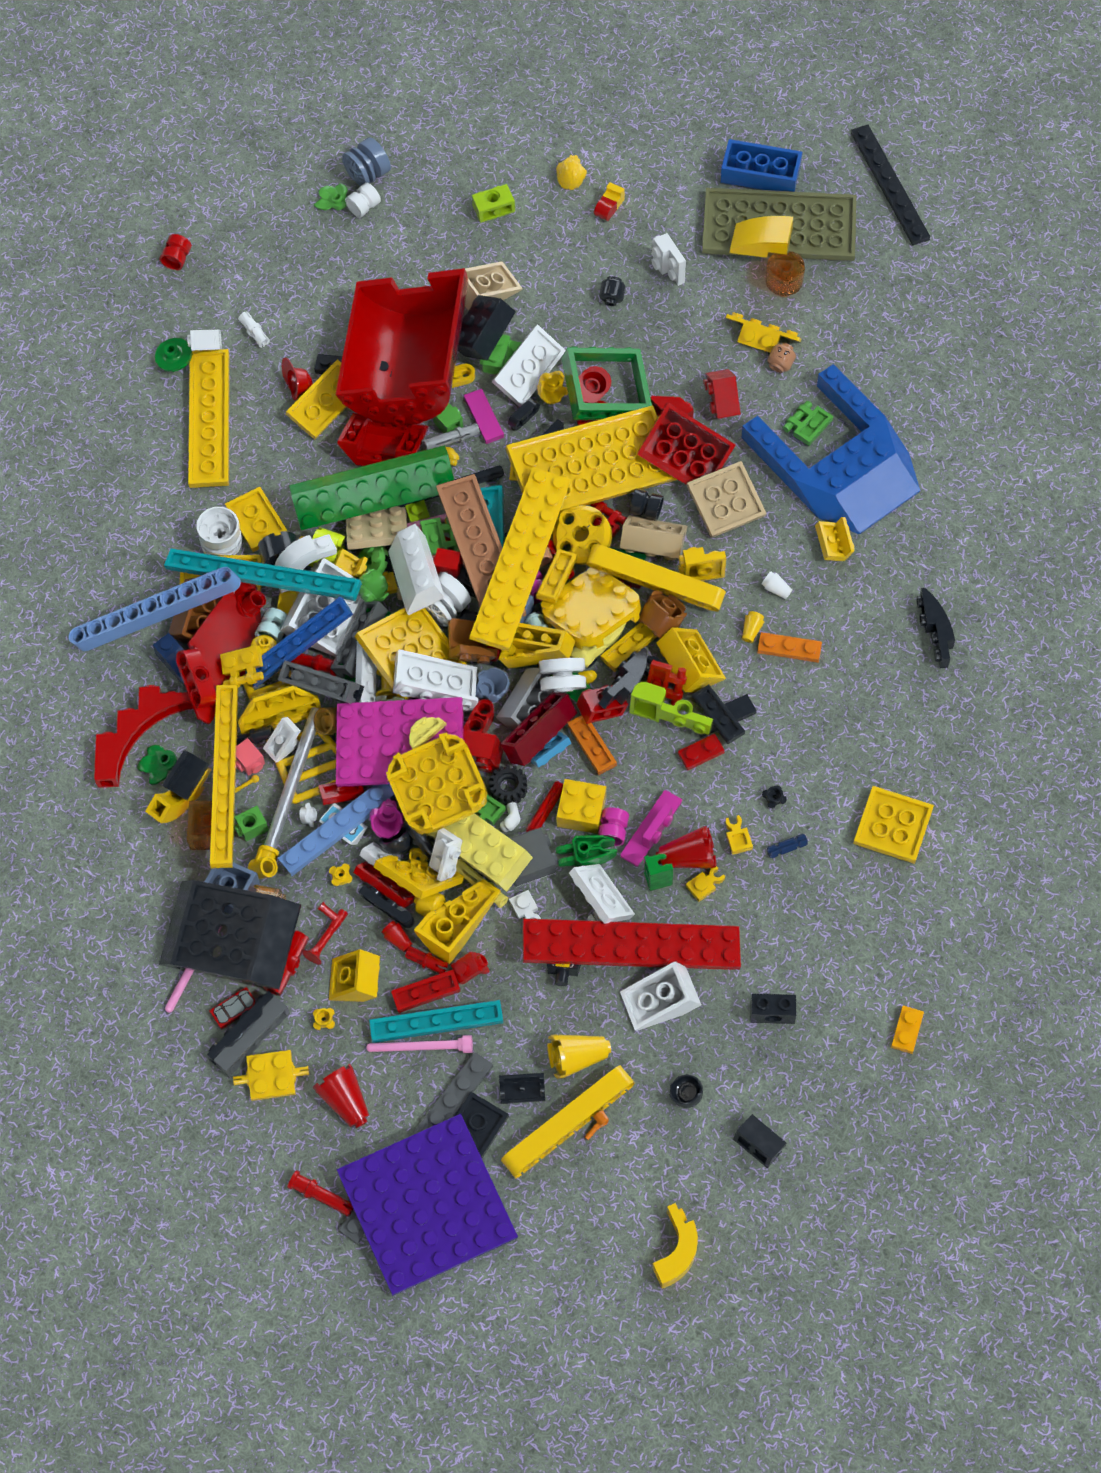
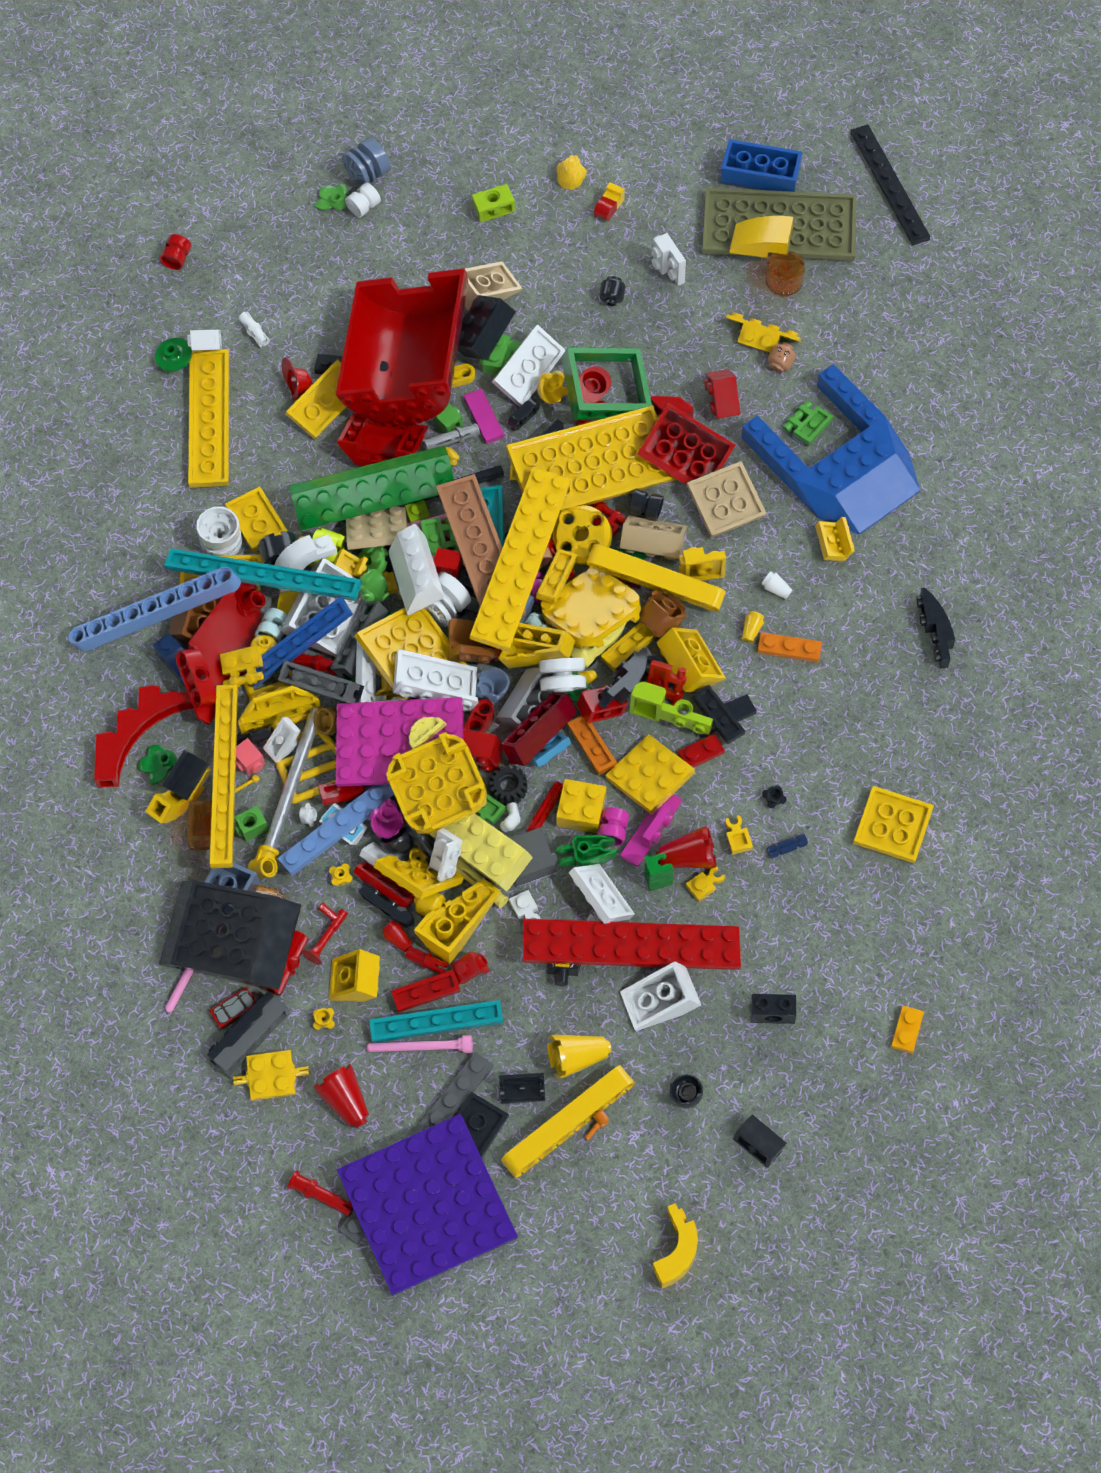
none -> yellow plate [605,734,695,815]

